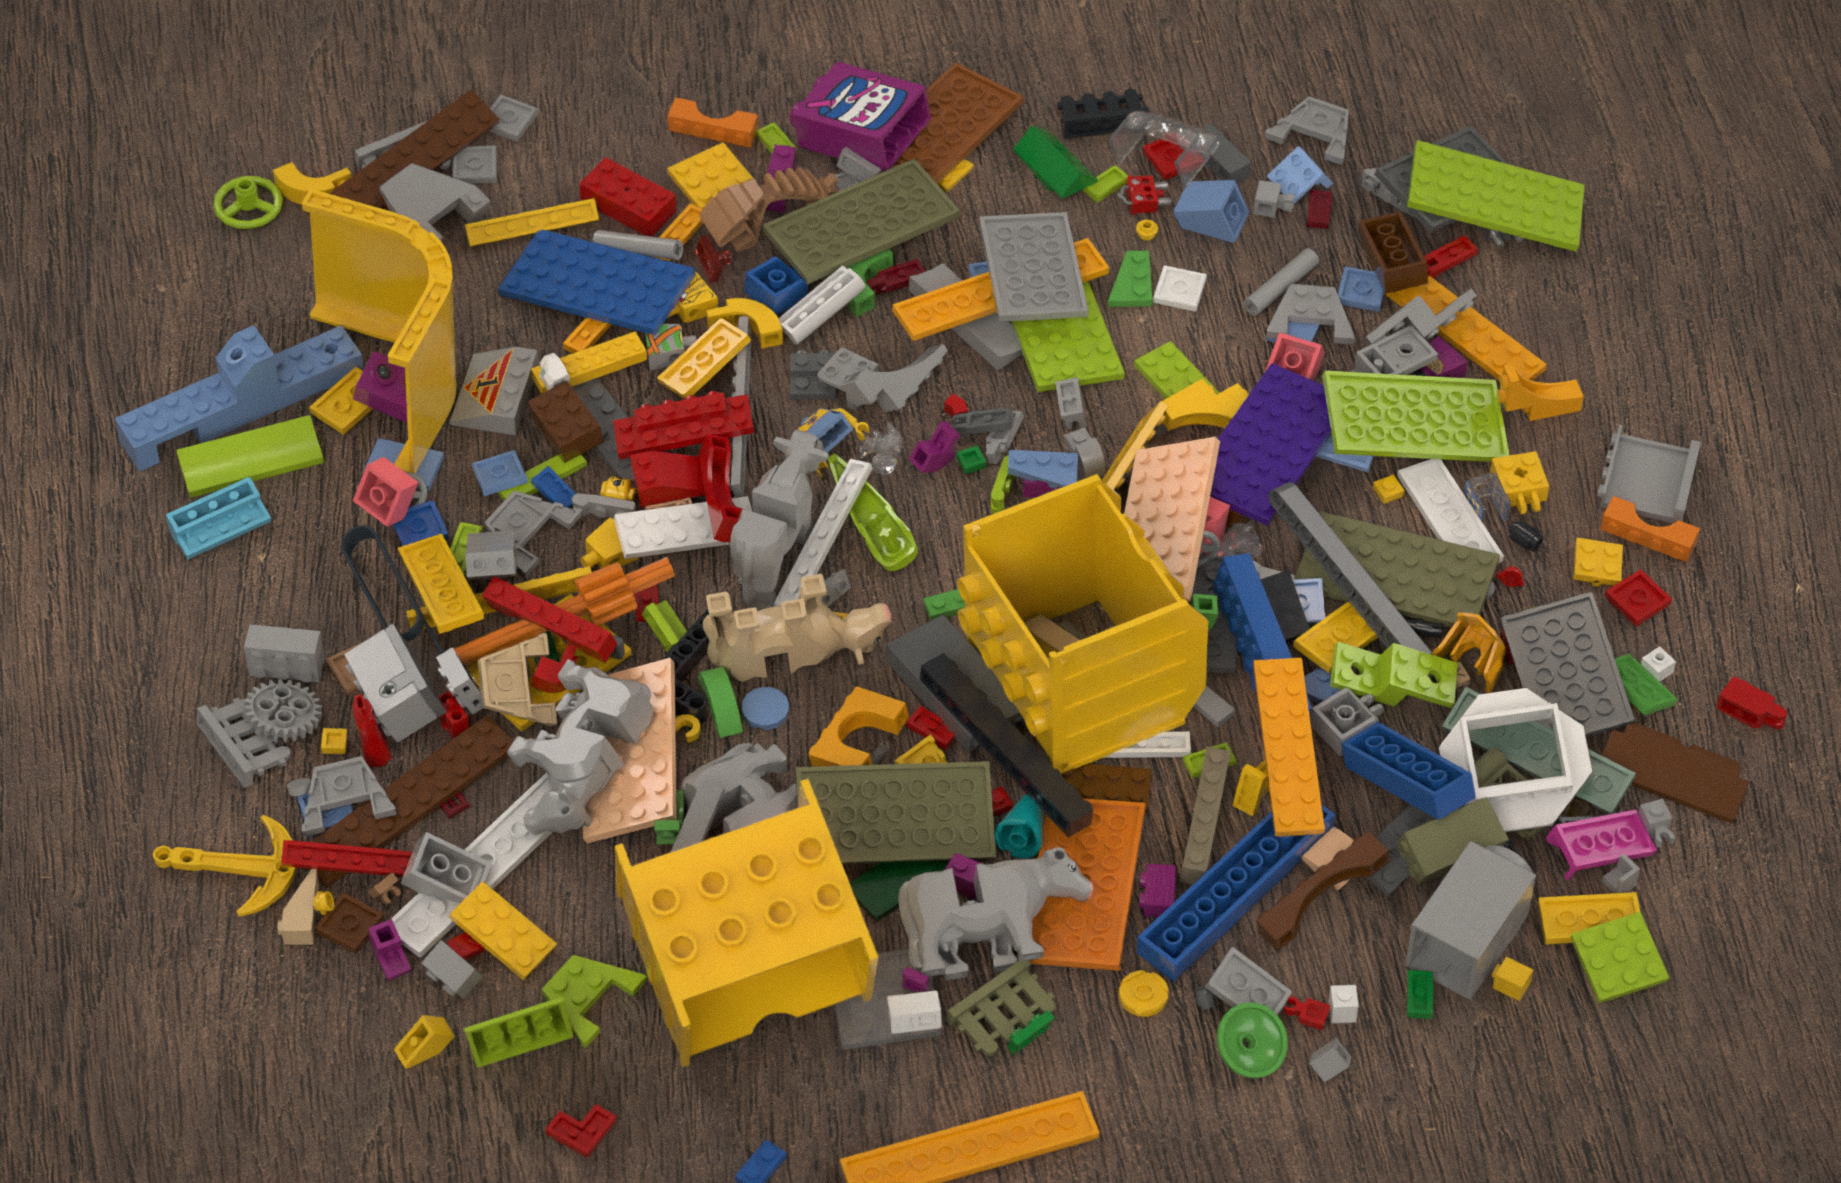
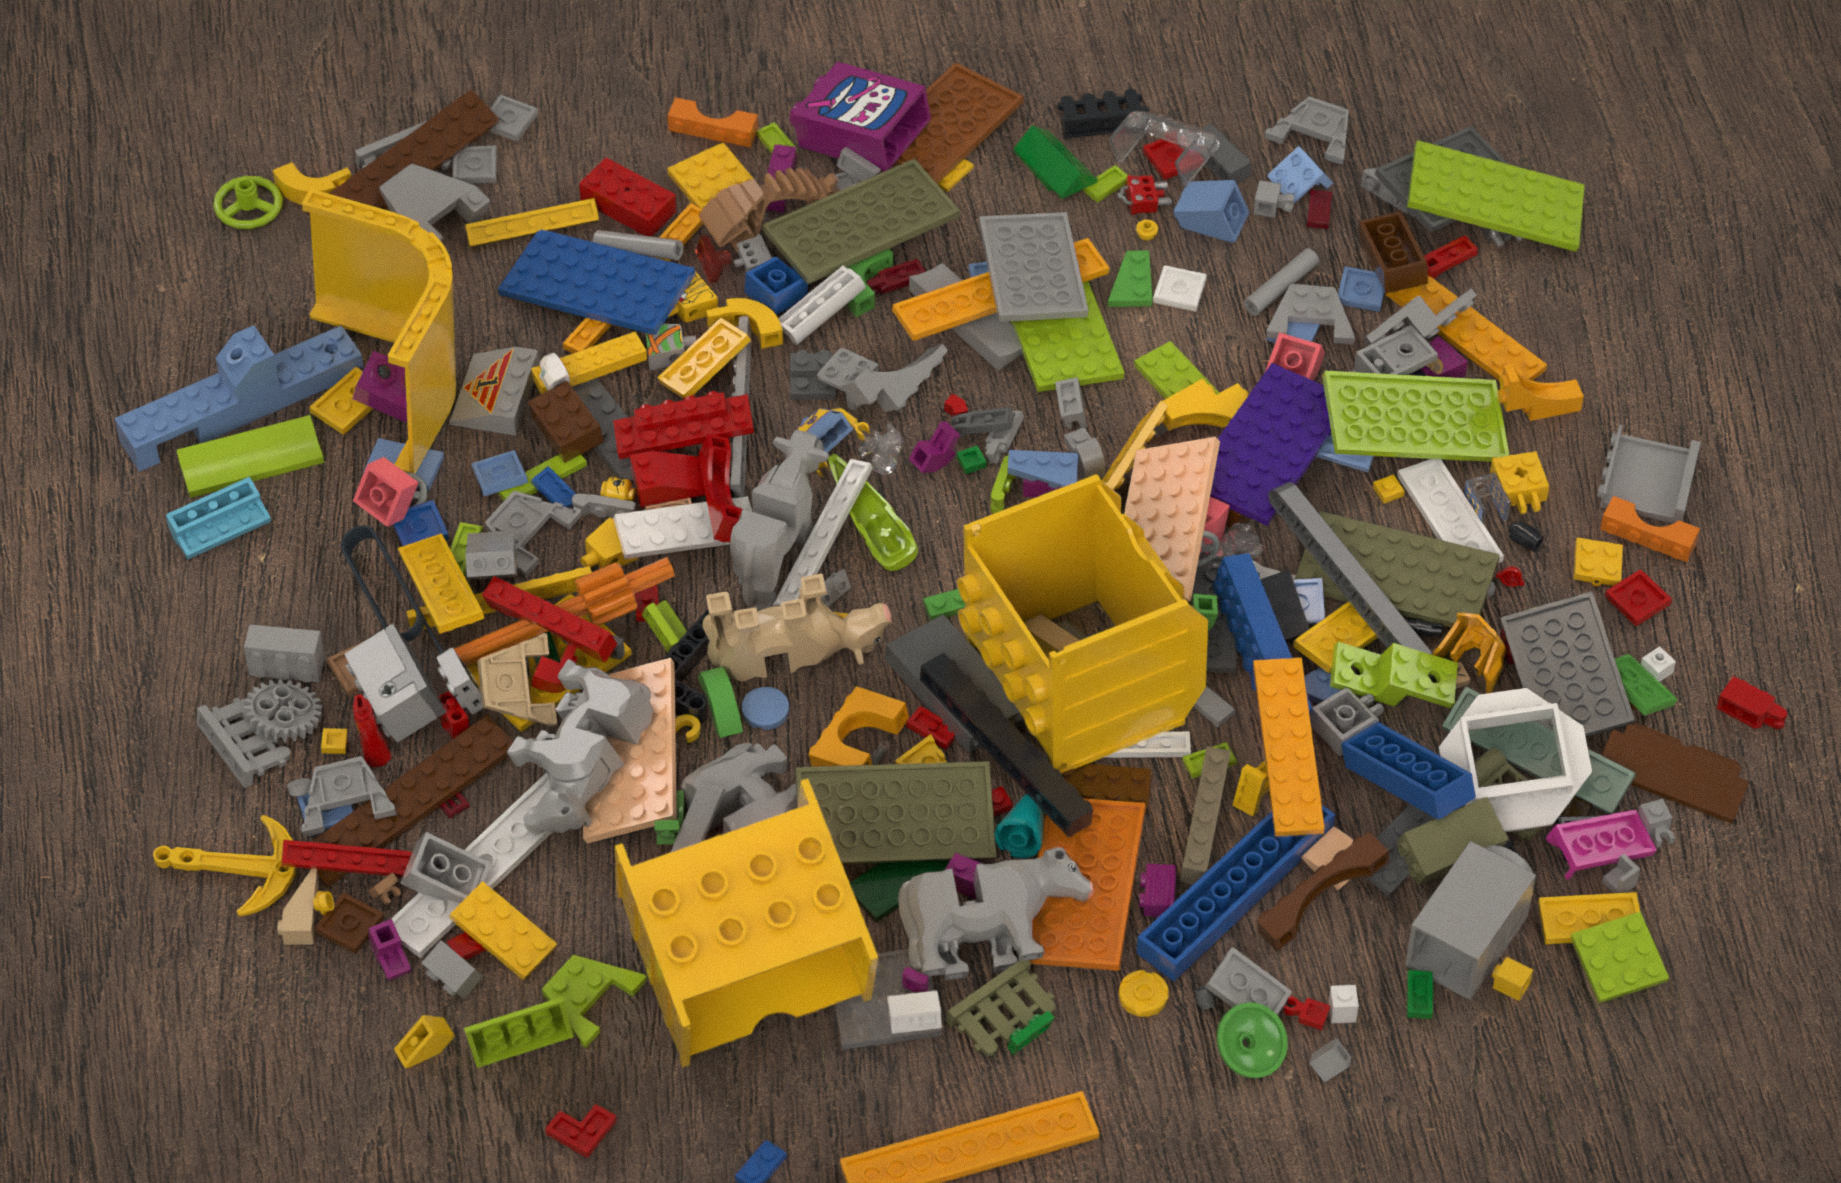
none -> light grey piece [733,234,772,272]

